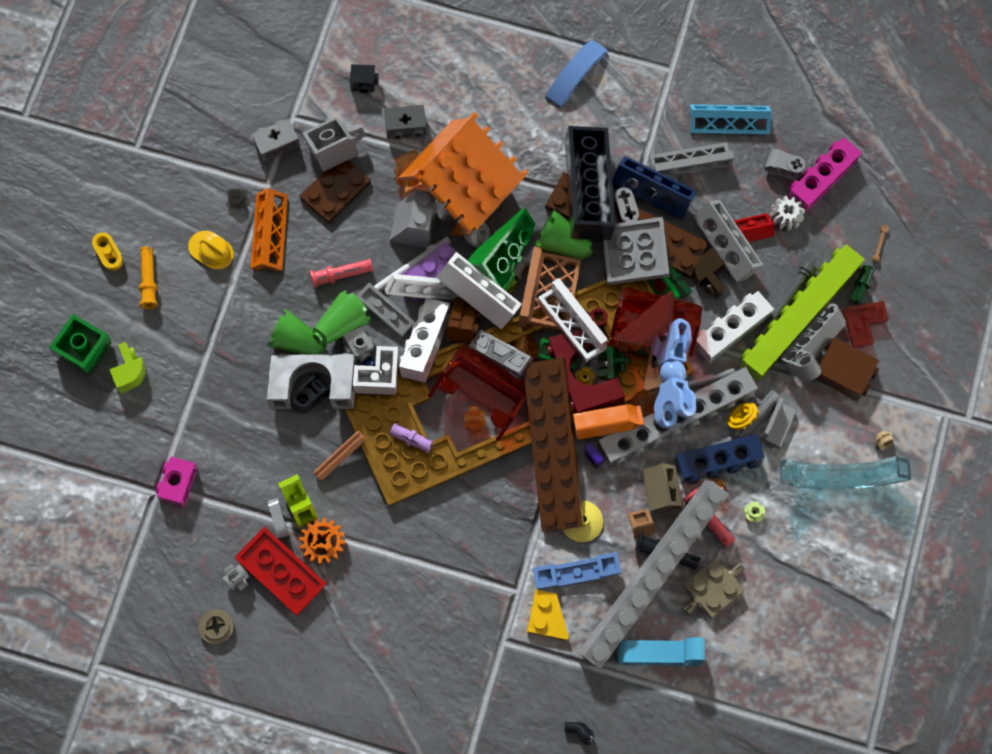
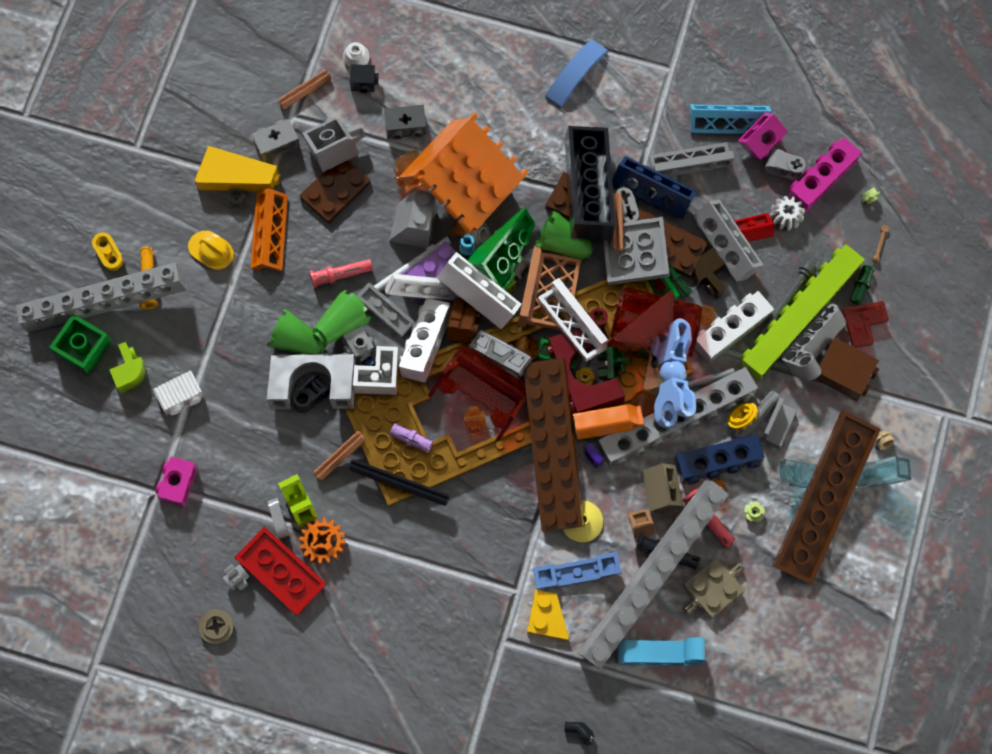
none -> light grey brick [16,262,187,333]
none -> white brick [153,371,204,415]
none -> yellow slope [194,146,281,192]
none -> nougat axle [278,70,331,109]
none -> white cone [343,42,370,68]
none -> black axle [349,459,450,506]
none -> medium azure pin [459,234,476,260]
none -> nougat axle [612,193,623,252]
none -> clear orange plate [696,305,716,324]
none -> dark pink brick [738,113,788,160]
none -> reddish brown plate [772,411,881,585]
none -> yellowish green plate [860,187,880,205]

